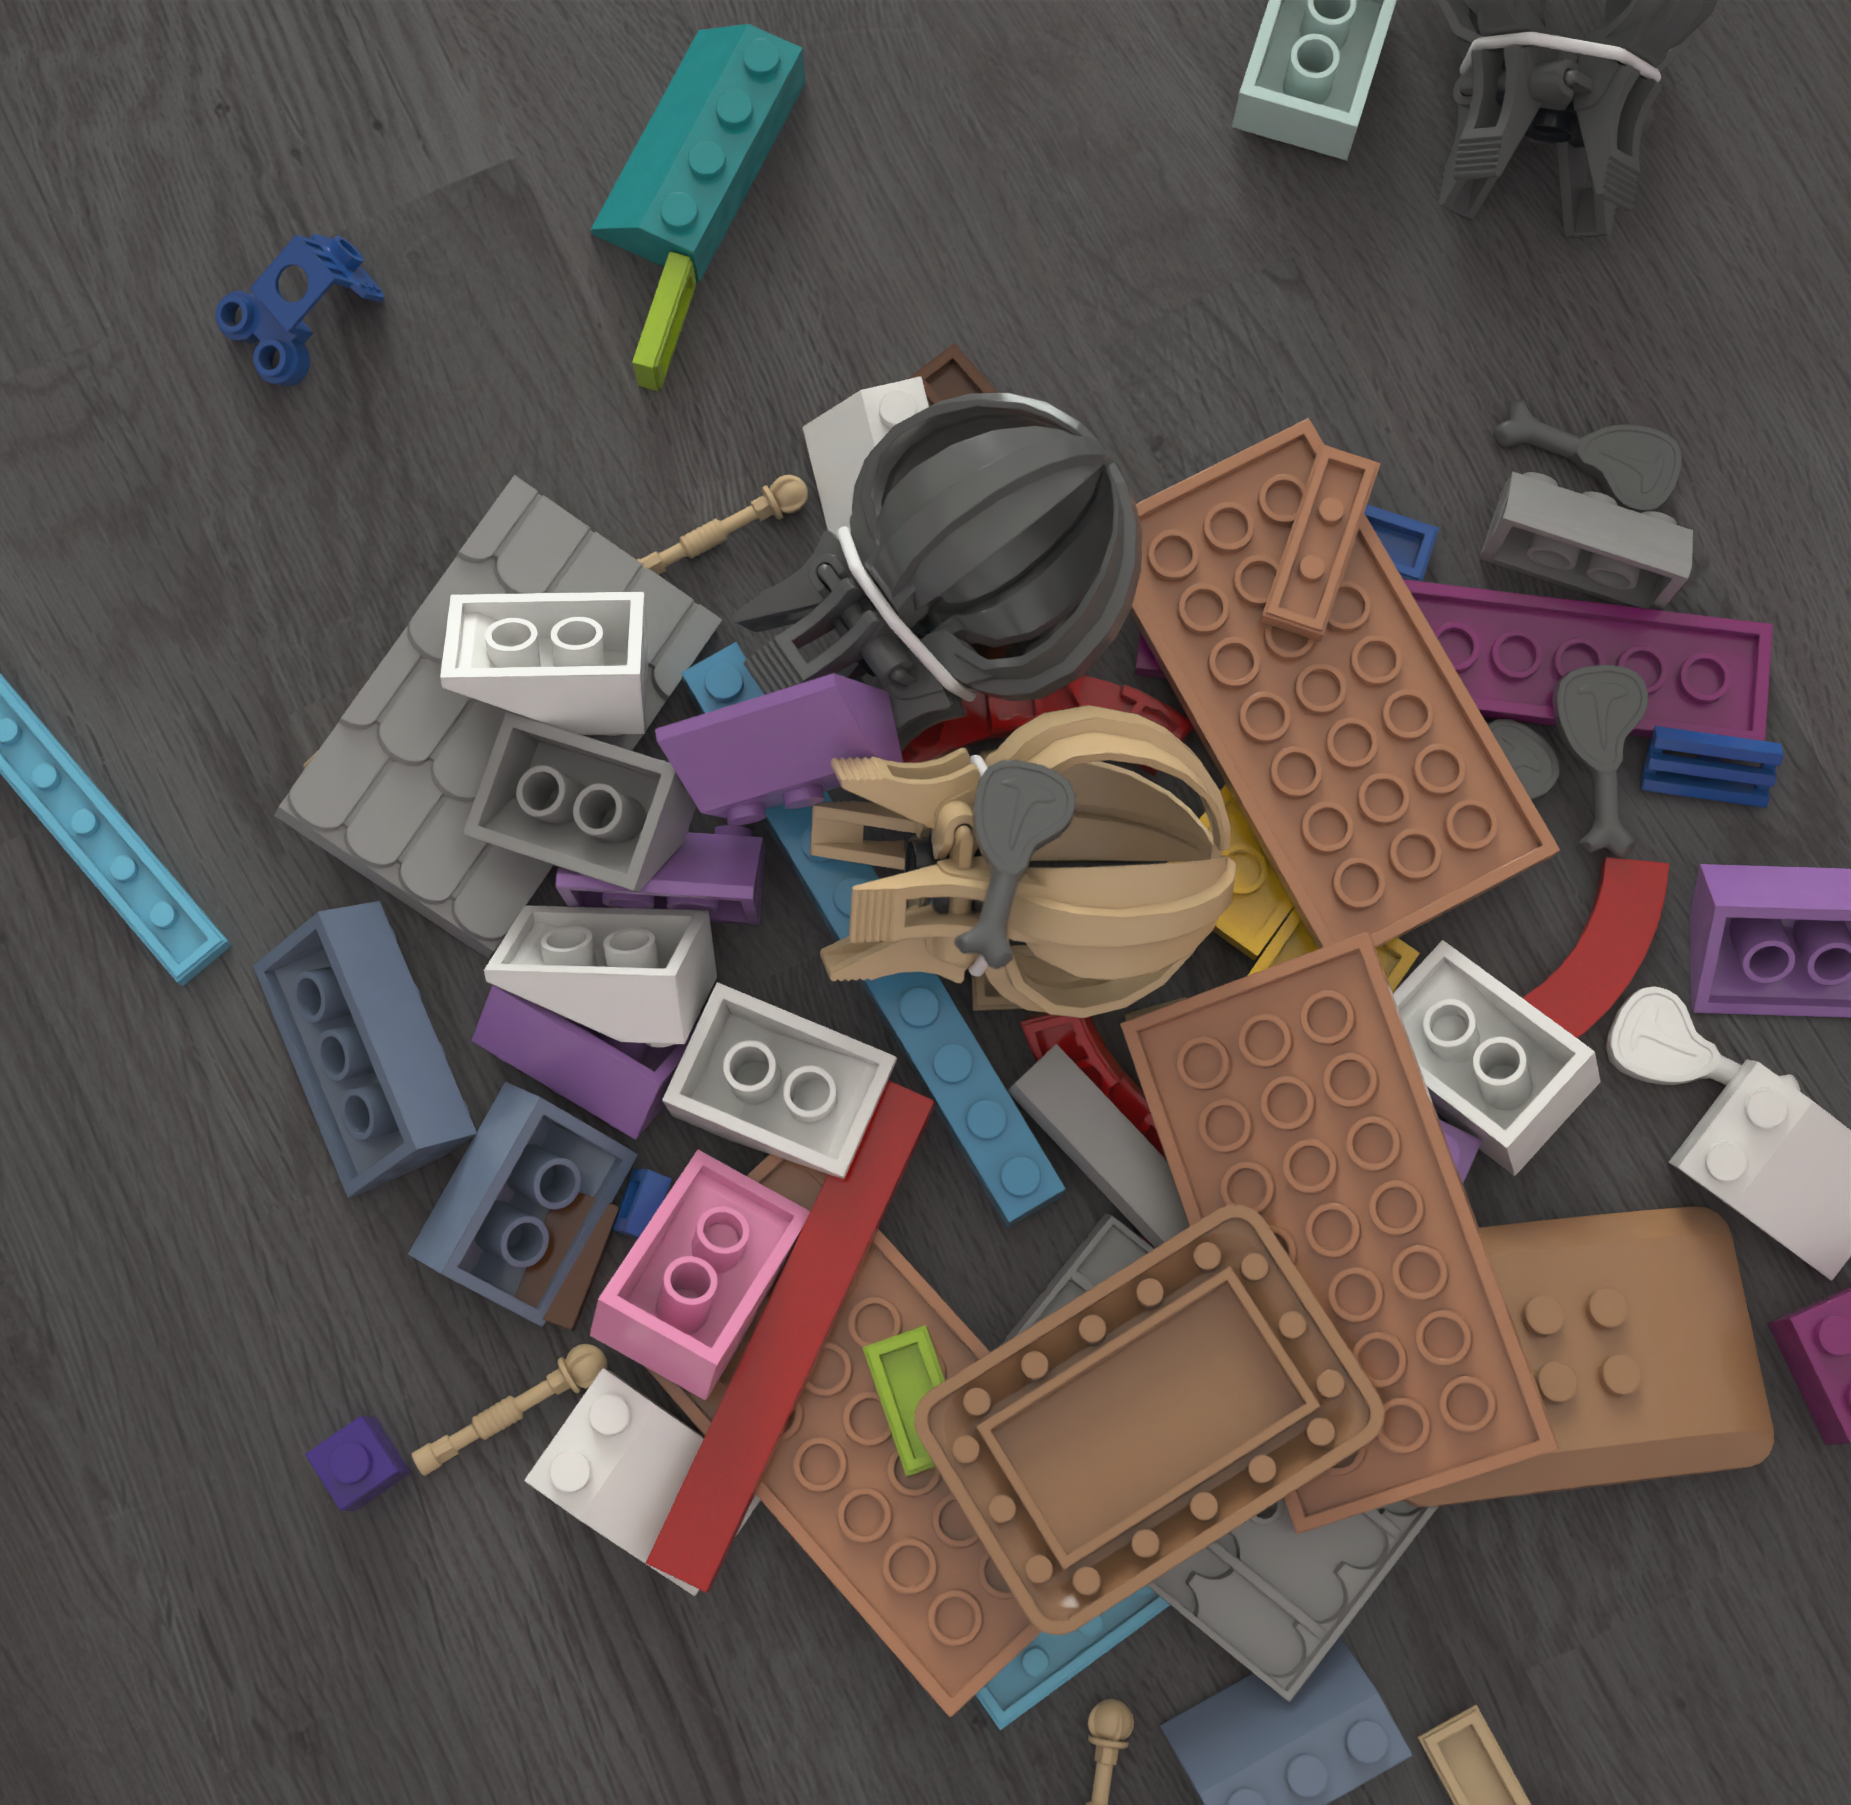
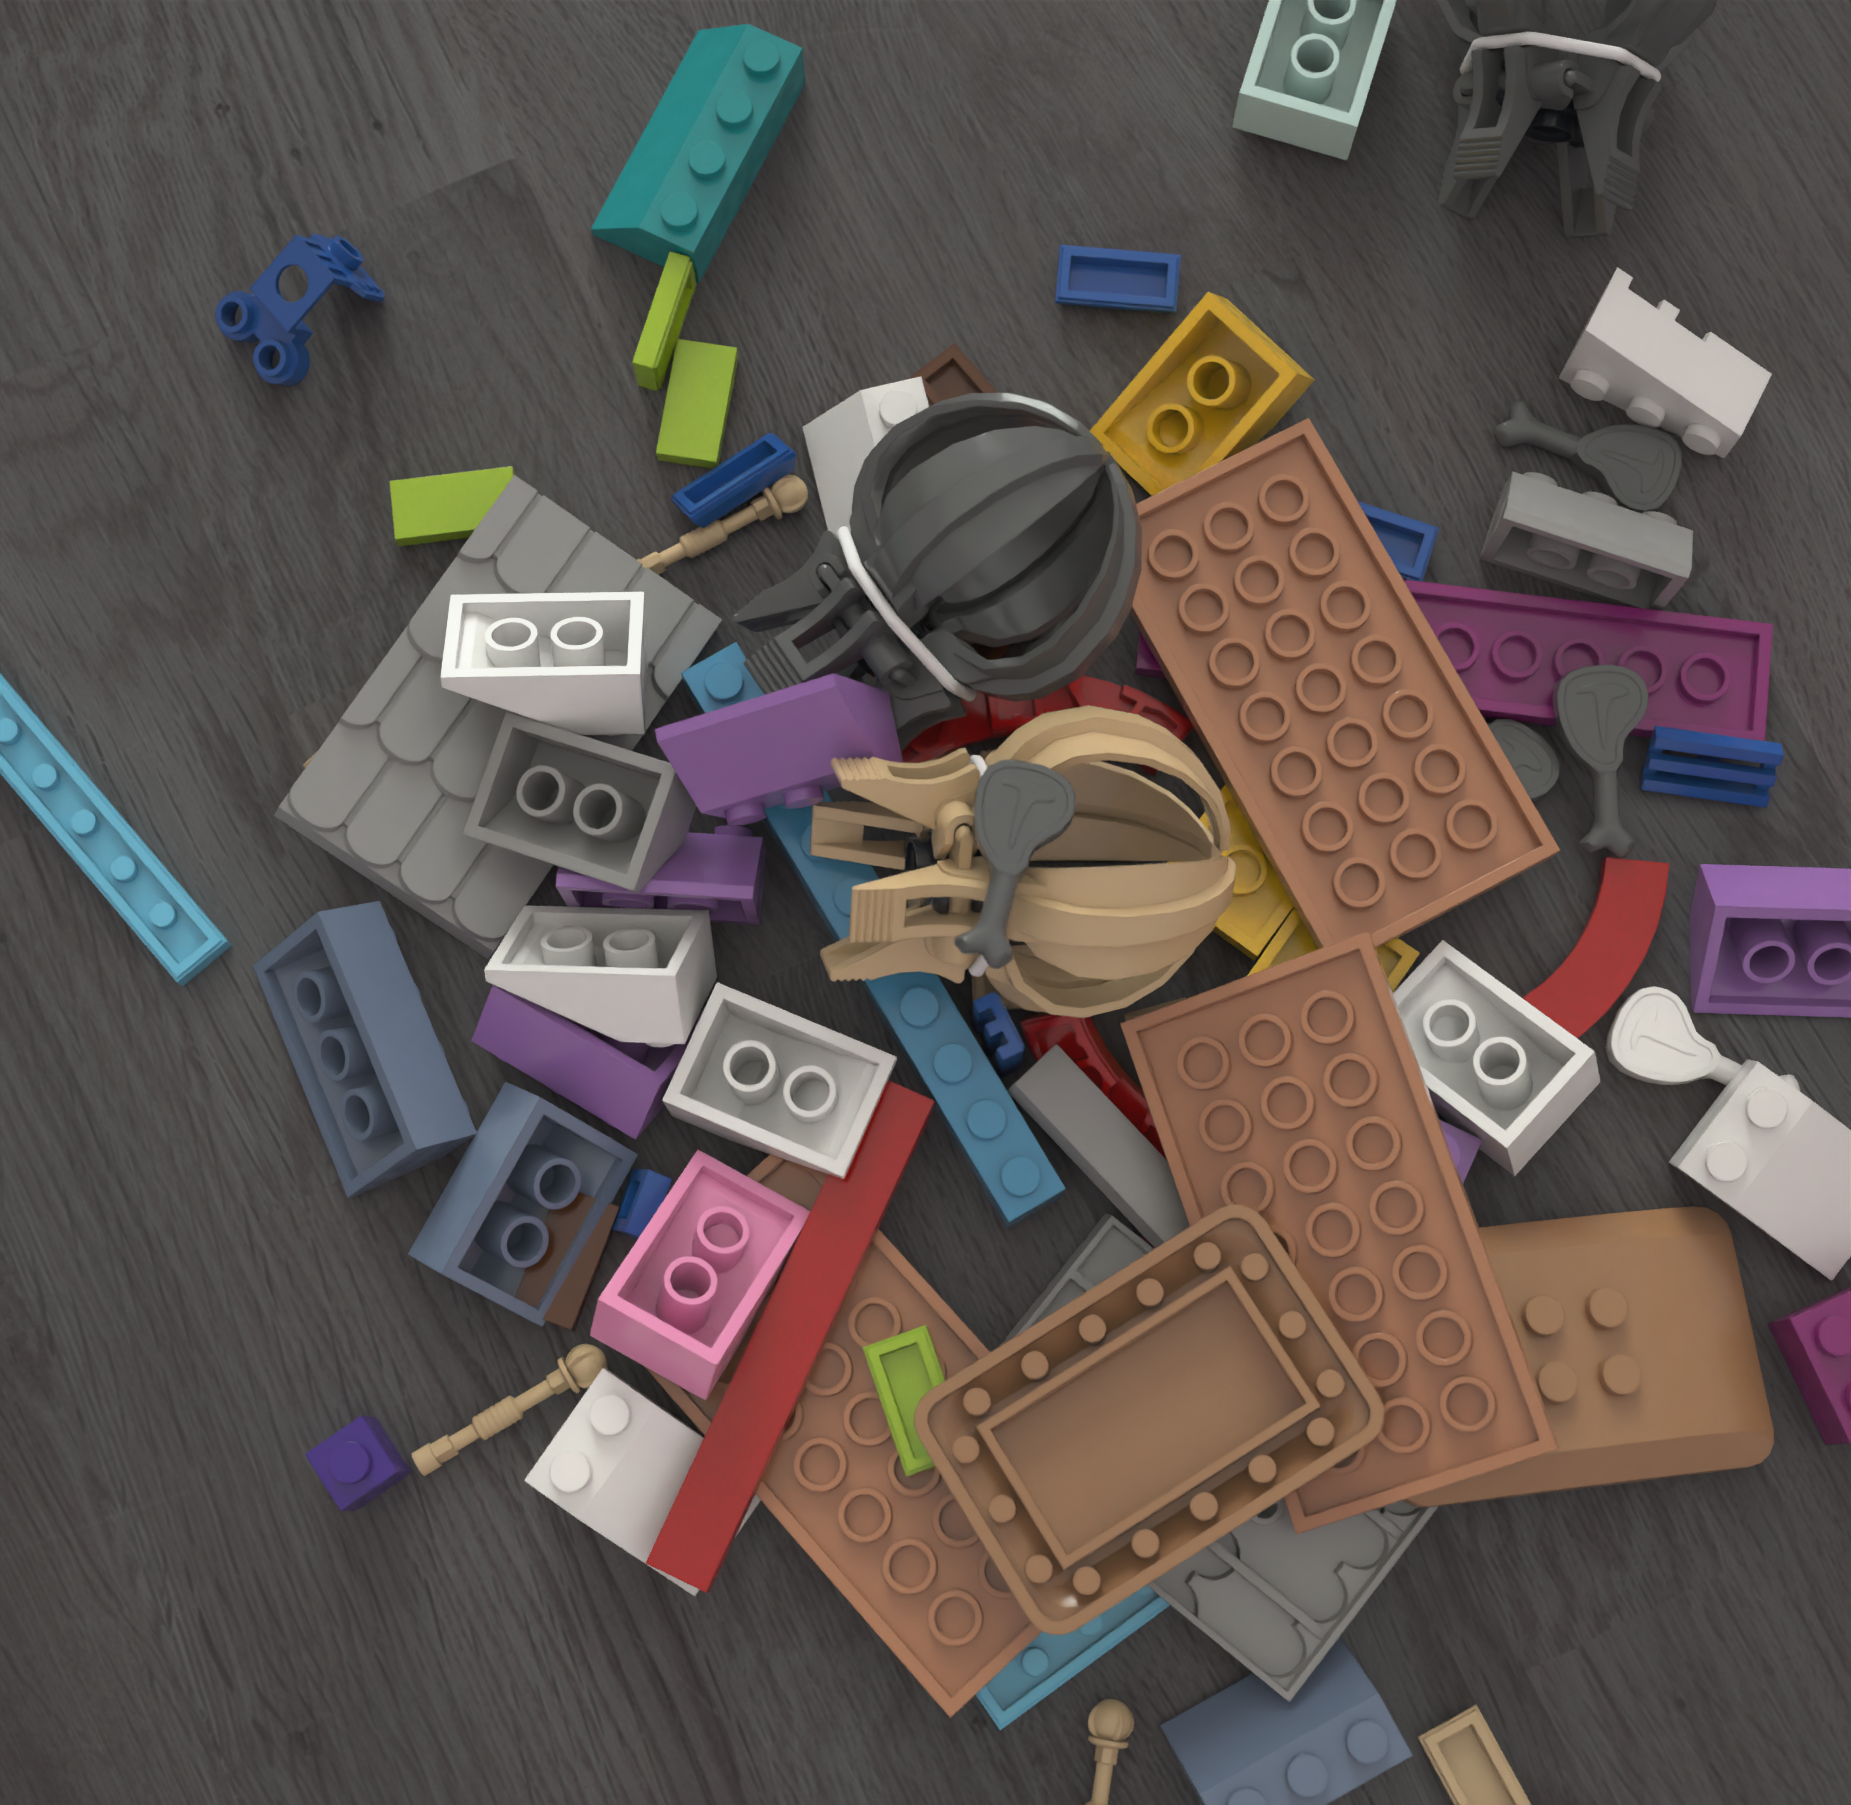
nougat tile [1260,444,1381,642] -> none
none -> lime tile [389,466,515,546]
none -> lime tile [656,339,739,469]
none -> blue tile [670,433,797,528]
none -> blue tile [971,991,1025,1079]
none -> blue tile [1055,245,1181,314]
none -> yellow slope [1090,292,1315,496]
none -> white wedge [1559,267,1772,458]

